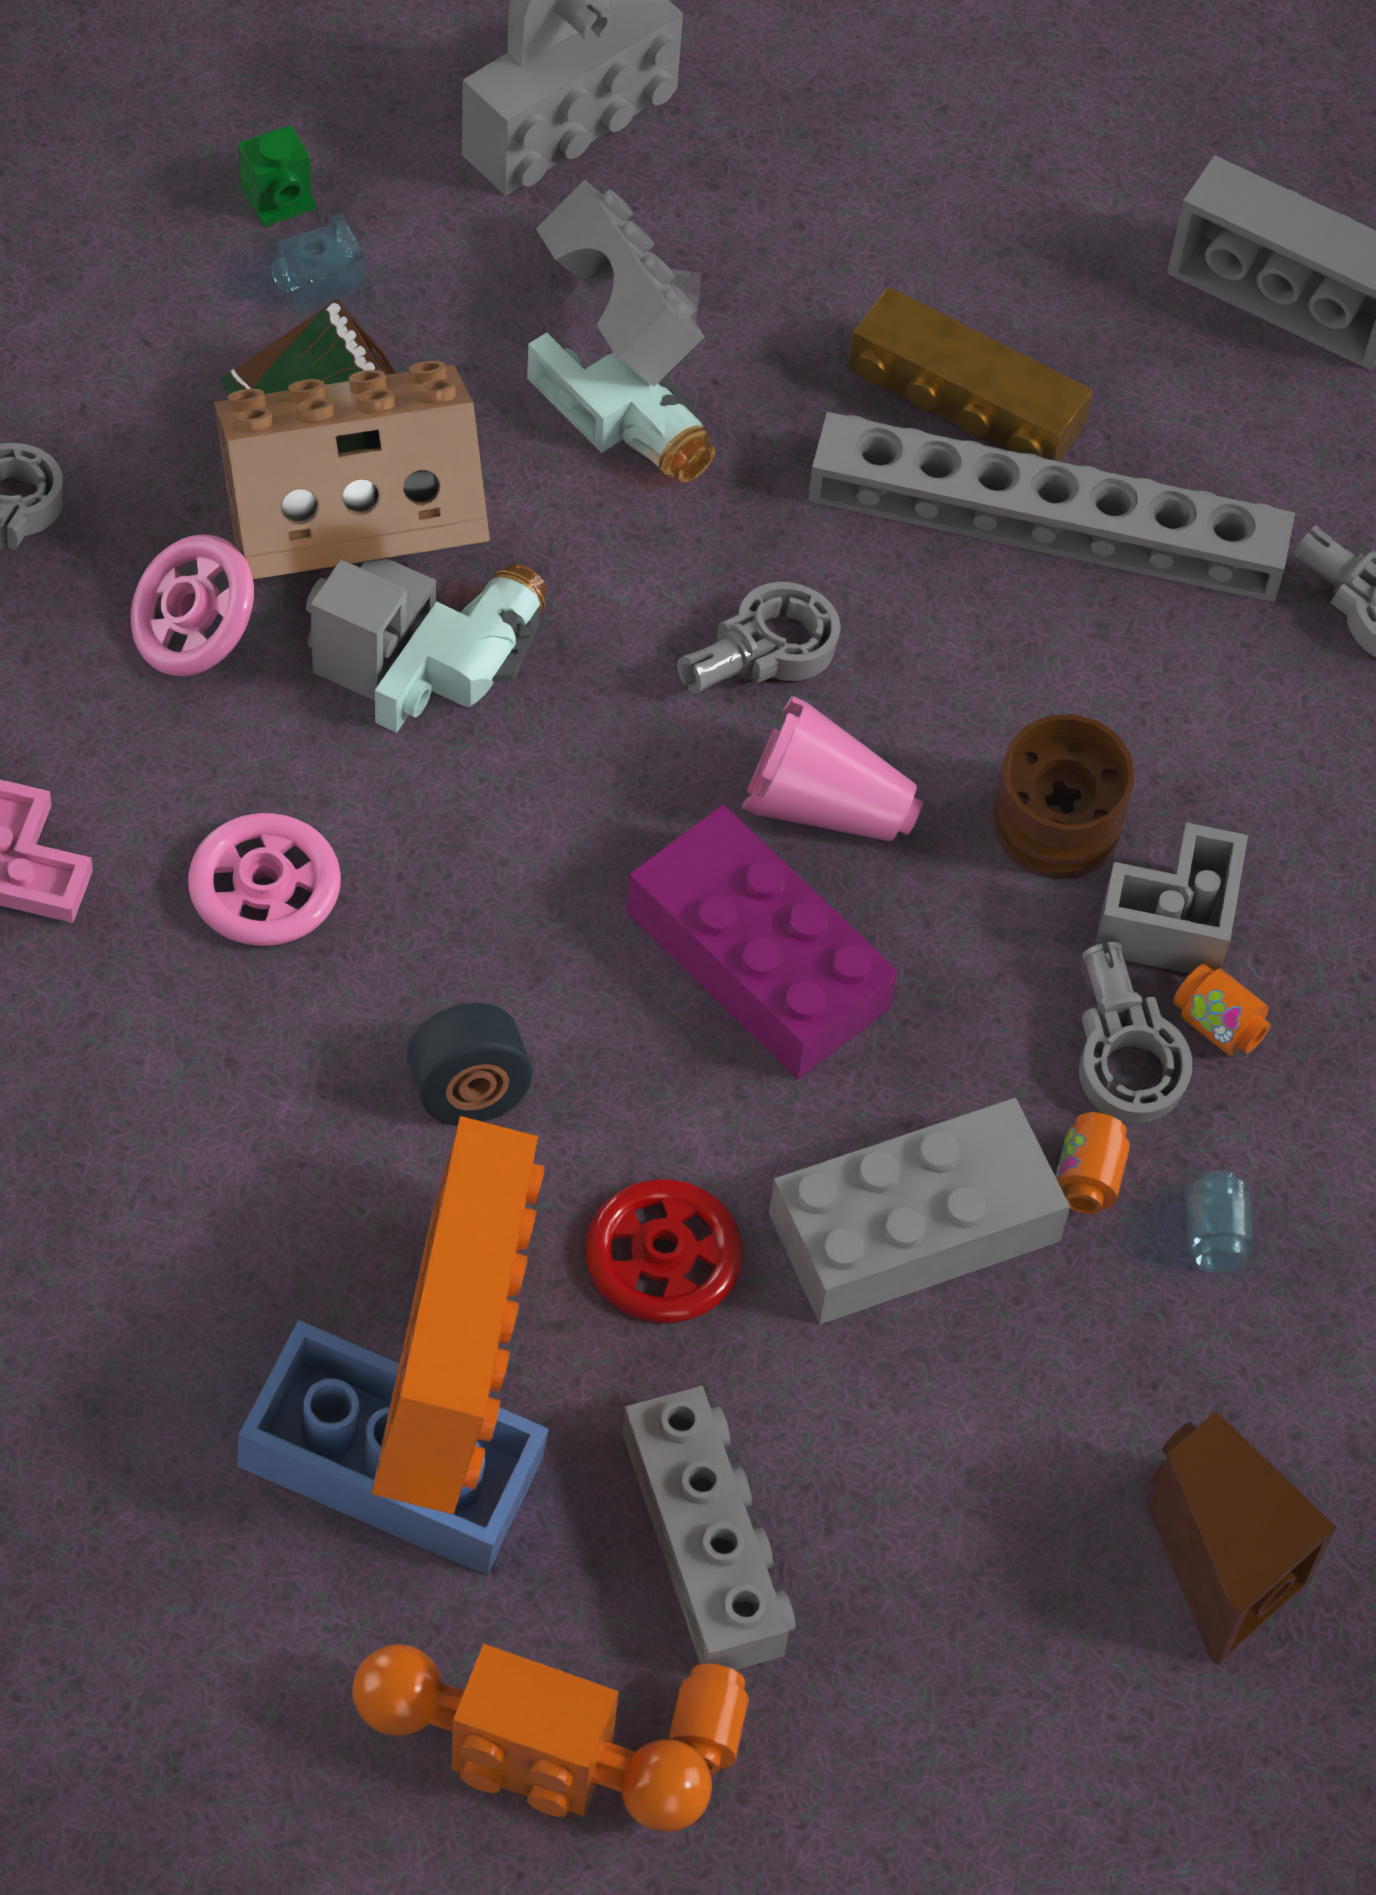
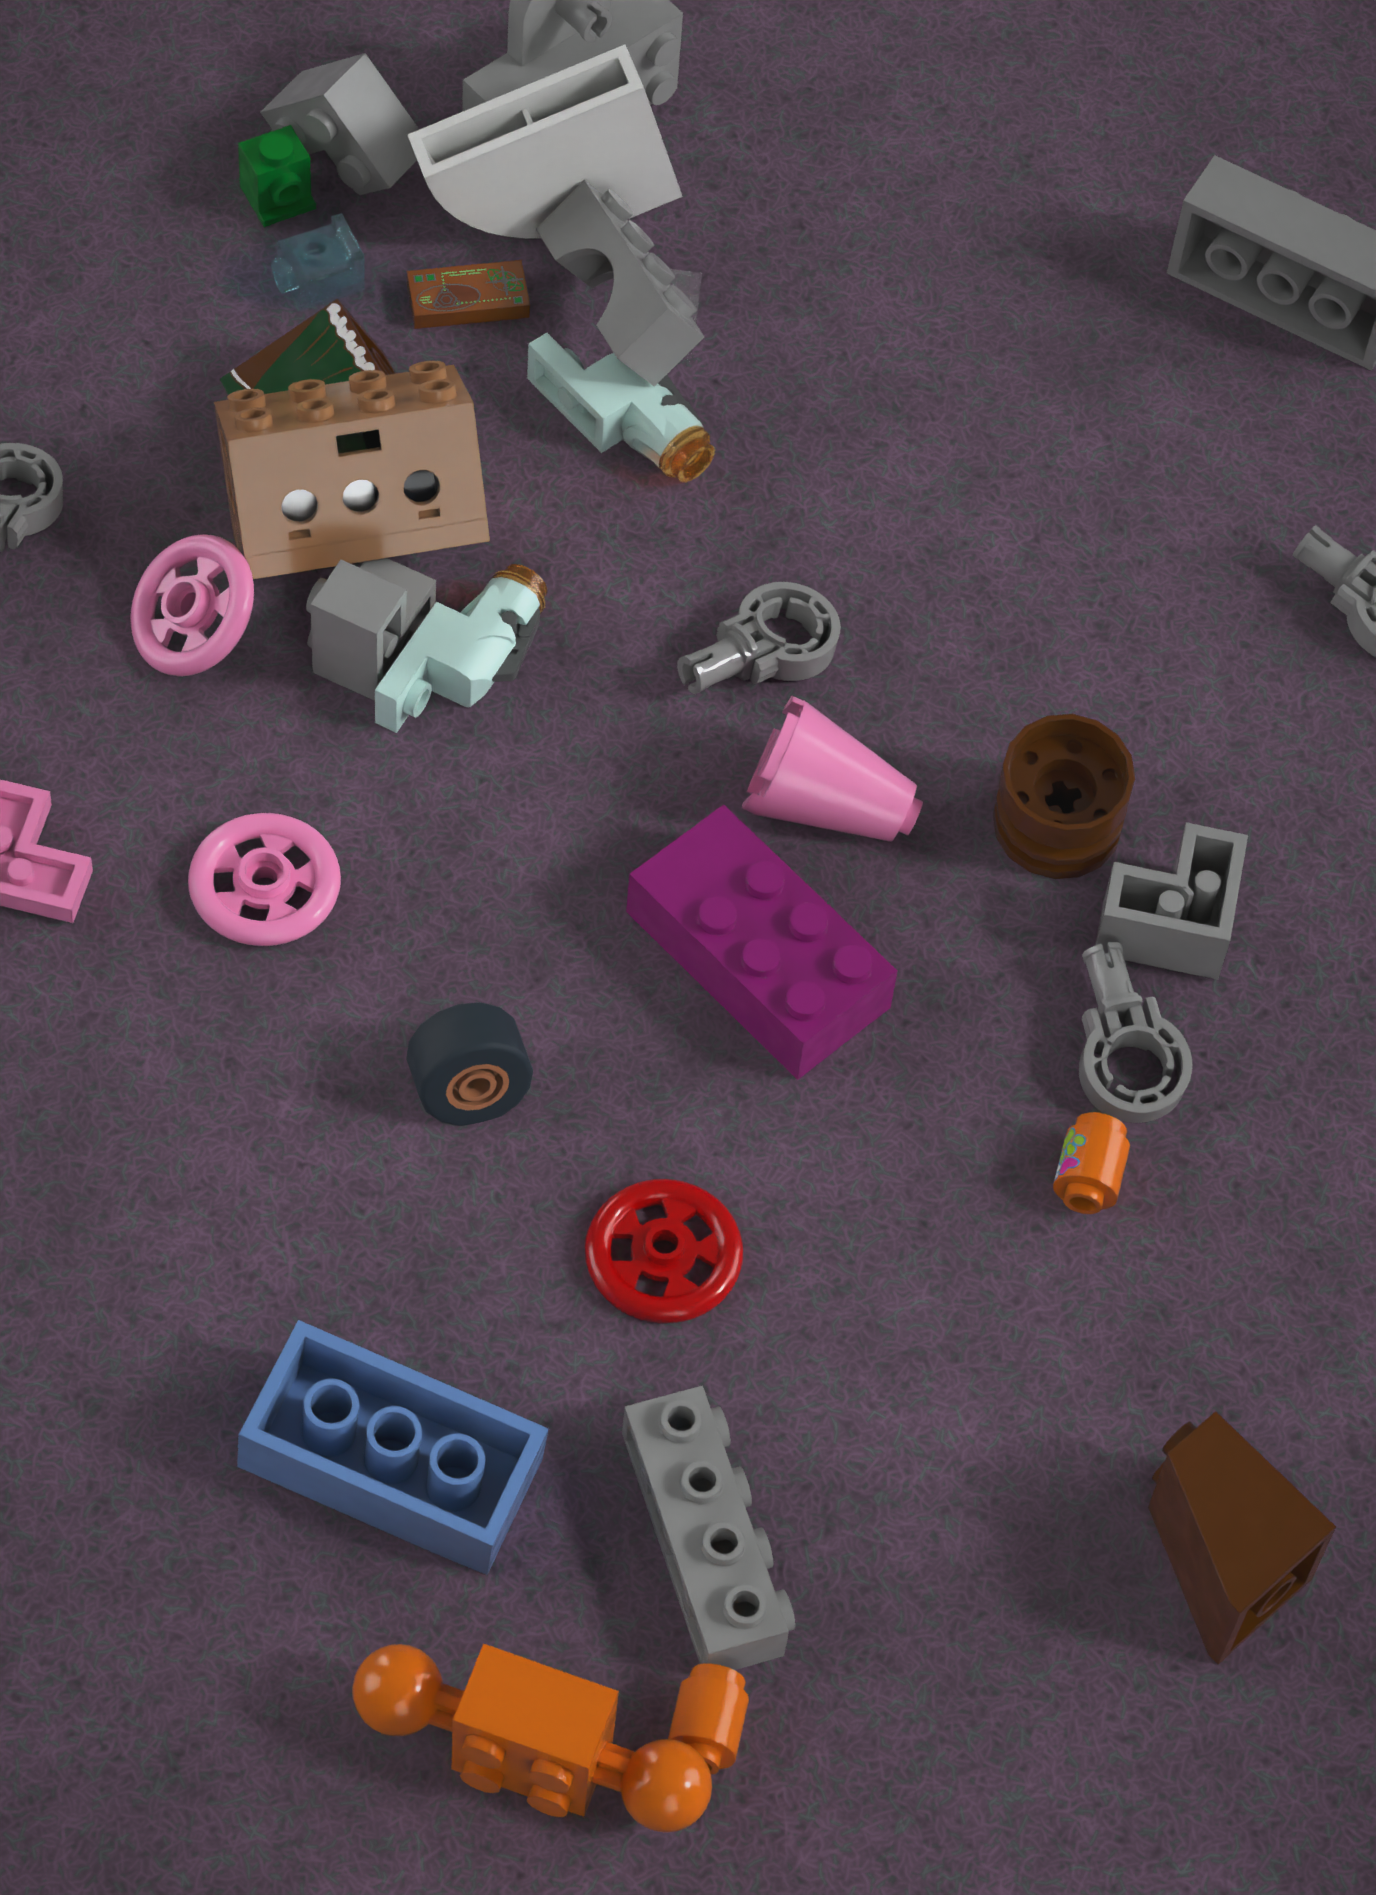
orange brick [371,1116,545,1515] -> none
light grey brick [769,1097,1070,1324] -> none
light grey brick [808,412,1295,603] -> none
pearl gold brick [848,286,1093,462] -> none
orange brick [1173,964,1271,1056] -> none
clear light blue brick [1185,1171,1254,1274] -> none
none -> light grey brick [260,53,419,195]
none -> white brick [407,44,683,238]
none -> dark orange tile [407,260,530,329]

